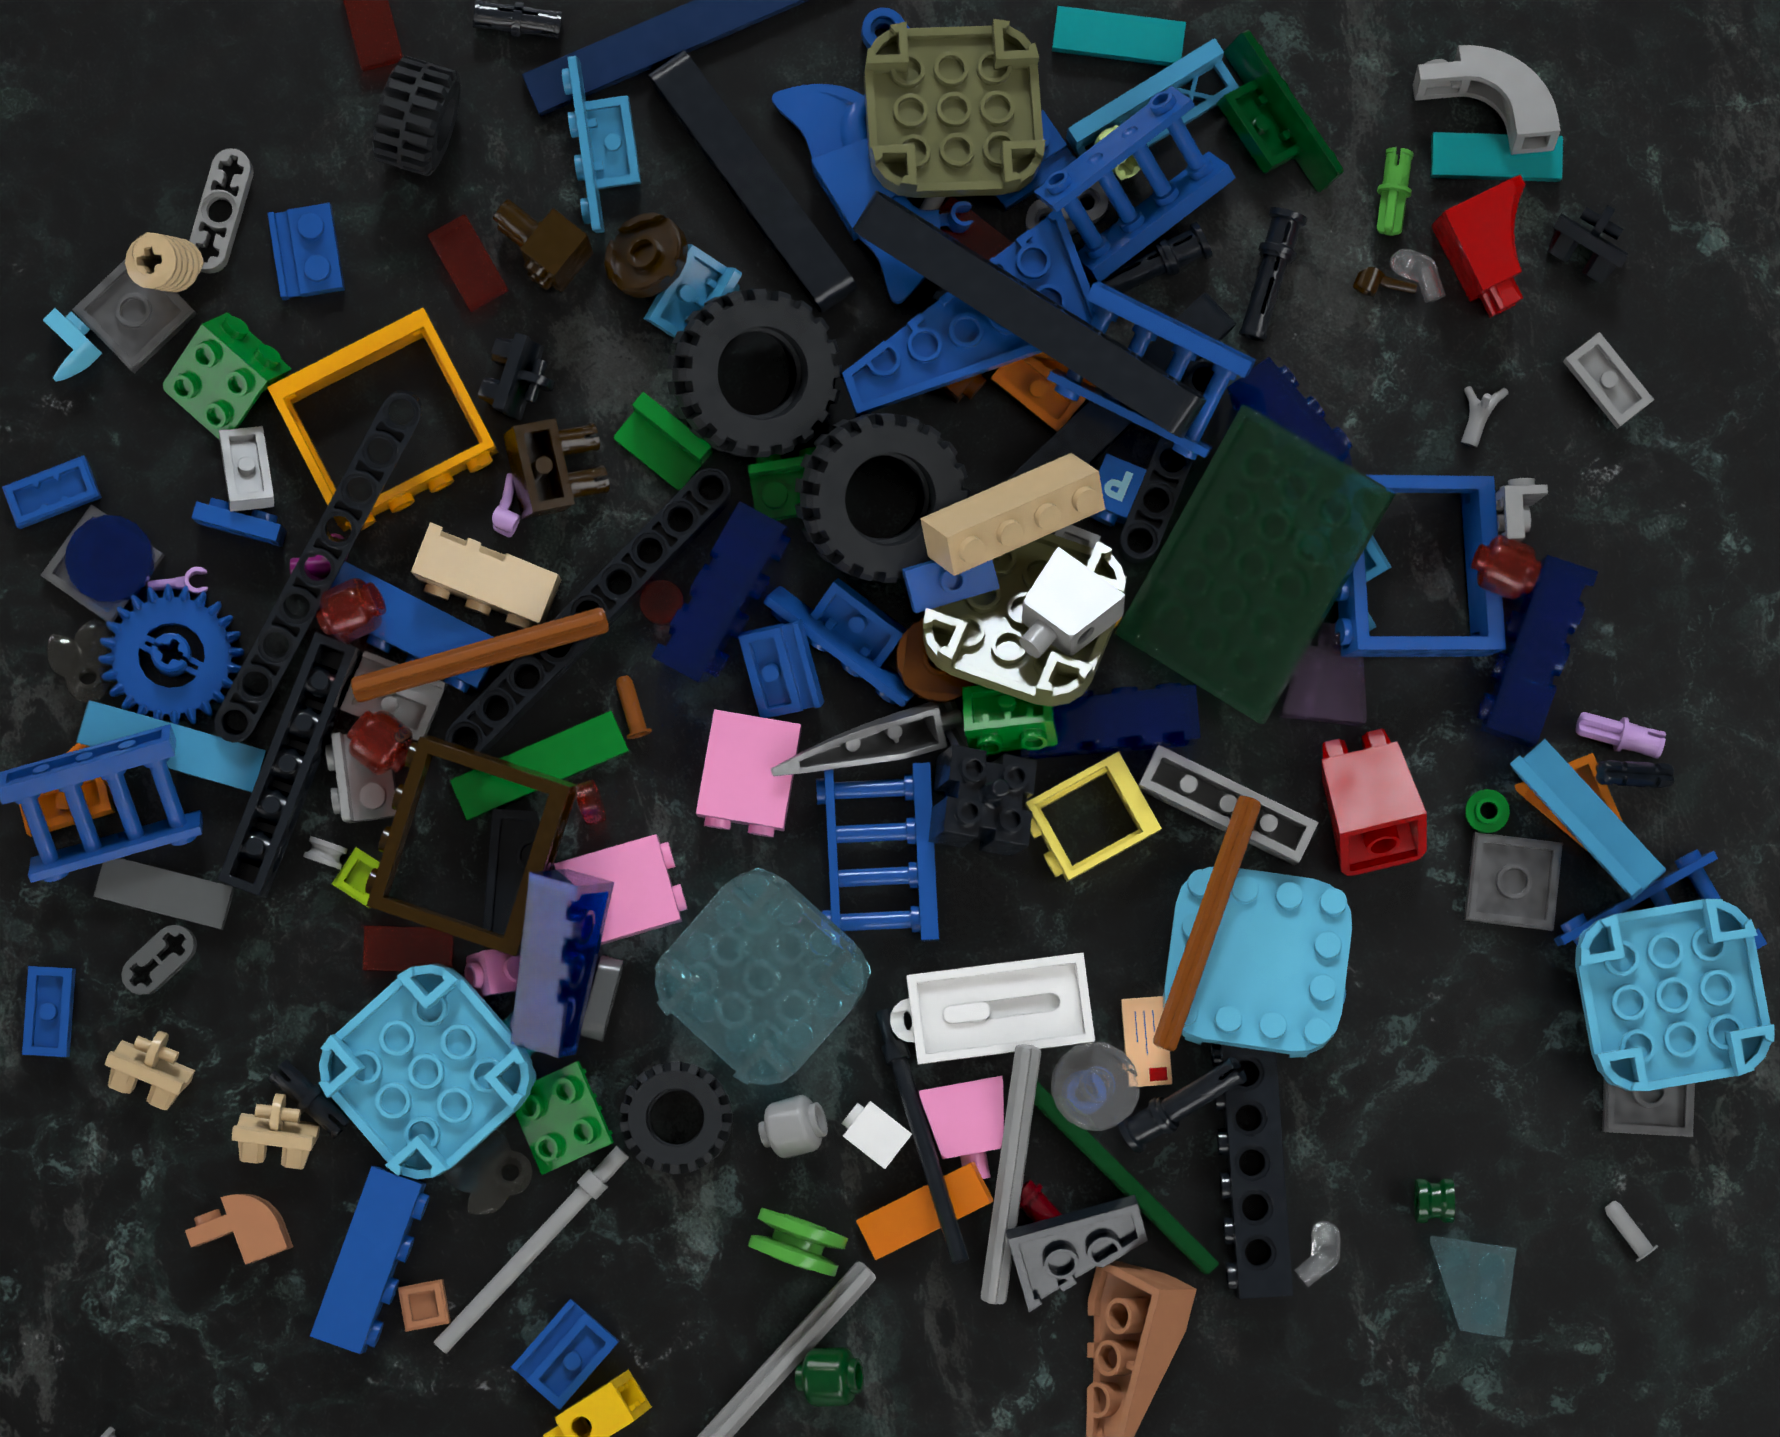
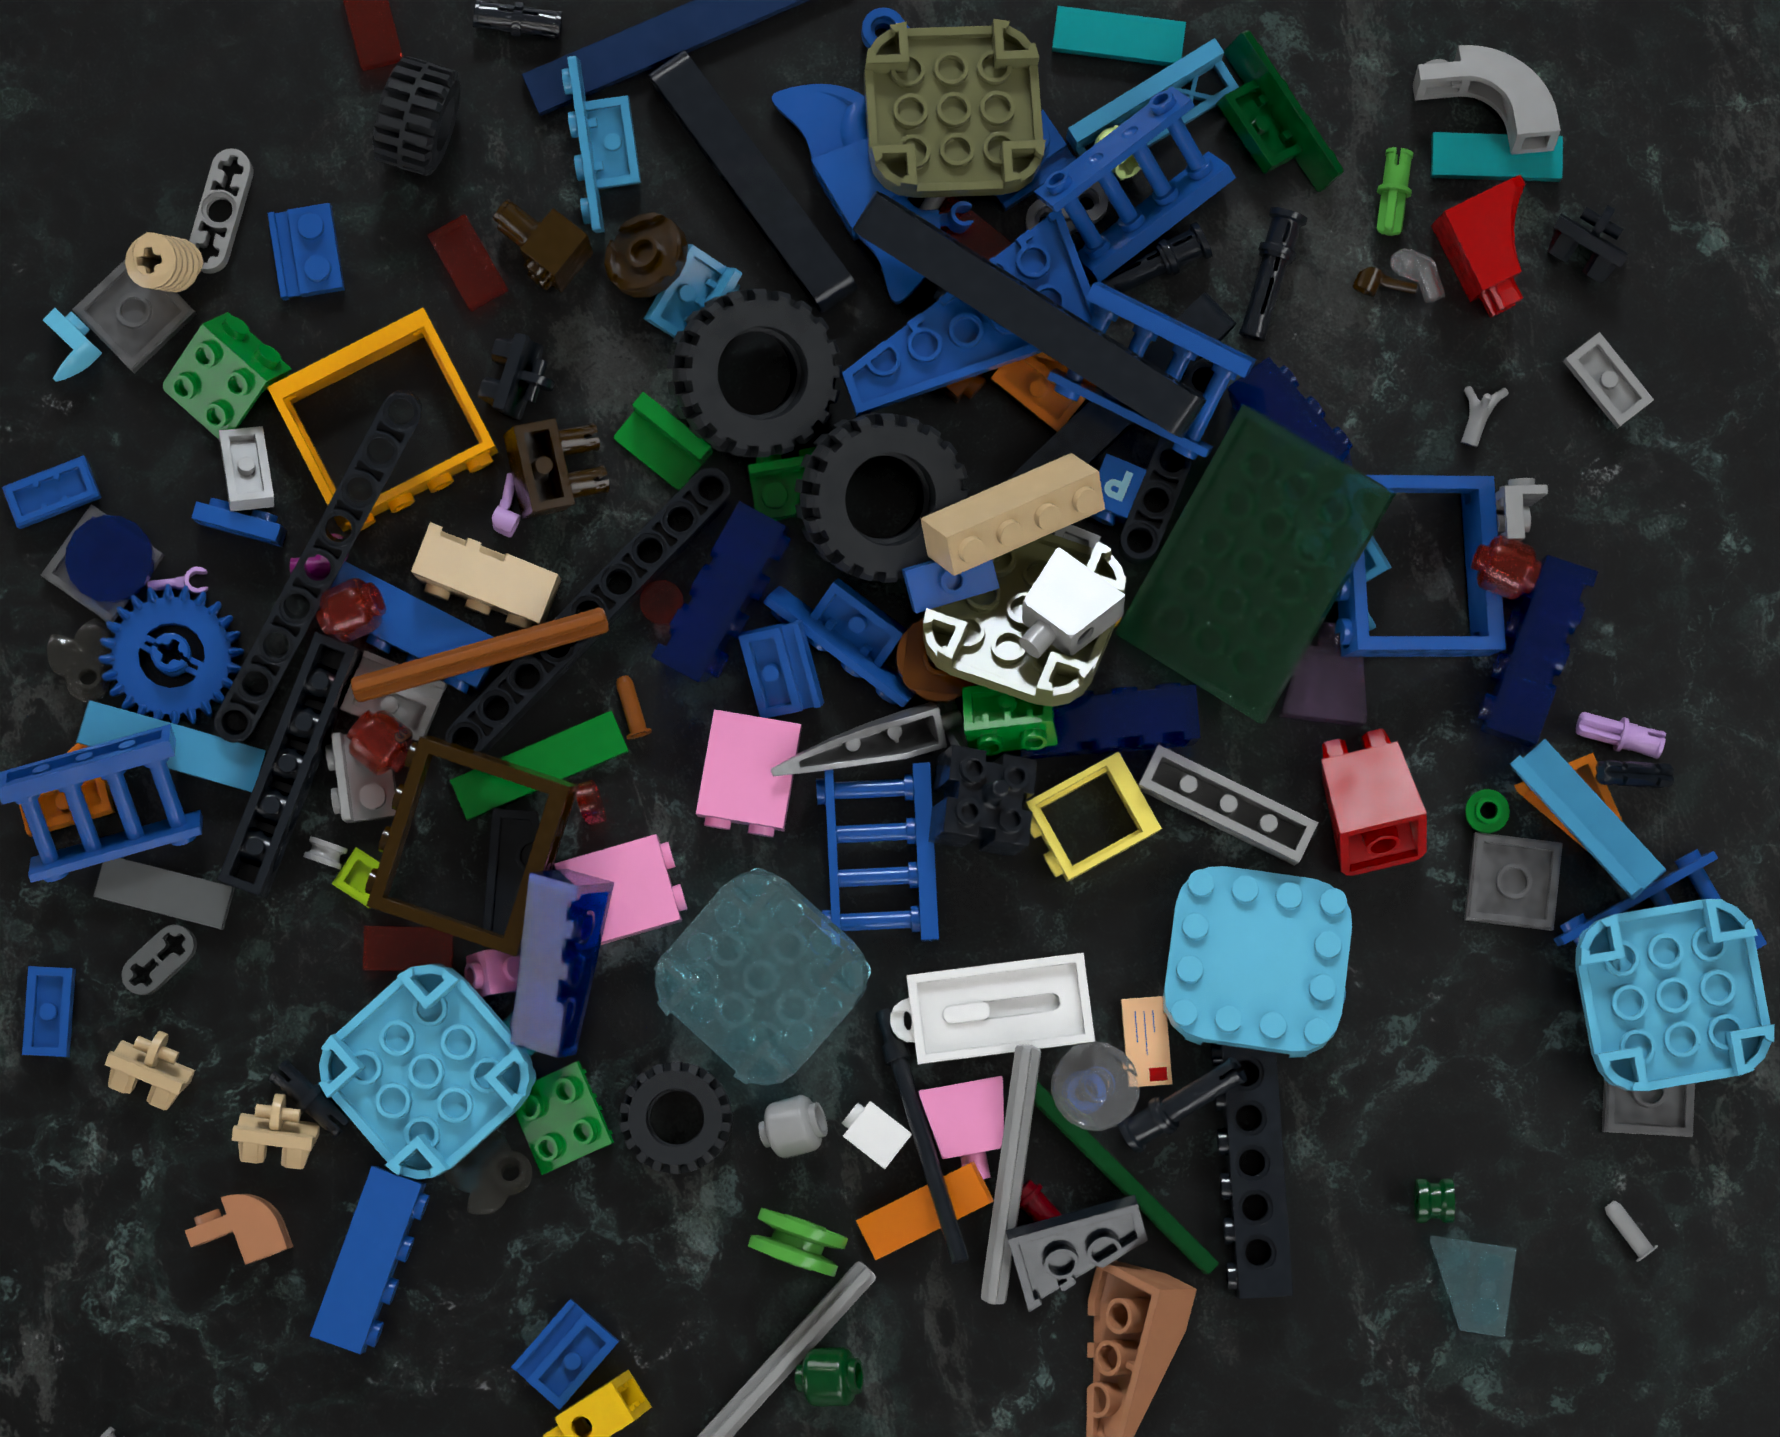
nougat tile [398,1279,451,1332] -> none
light grey bar [434,1145,629,1354] -> none
dark grey beam [581,955,624,1041] -> none
dark orange axle [1153,795,1261,1051] -> none
clear arm [1295,1221,1341,1287] -> none

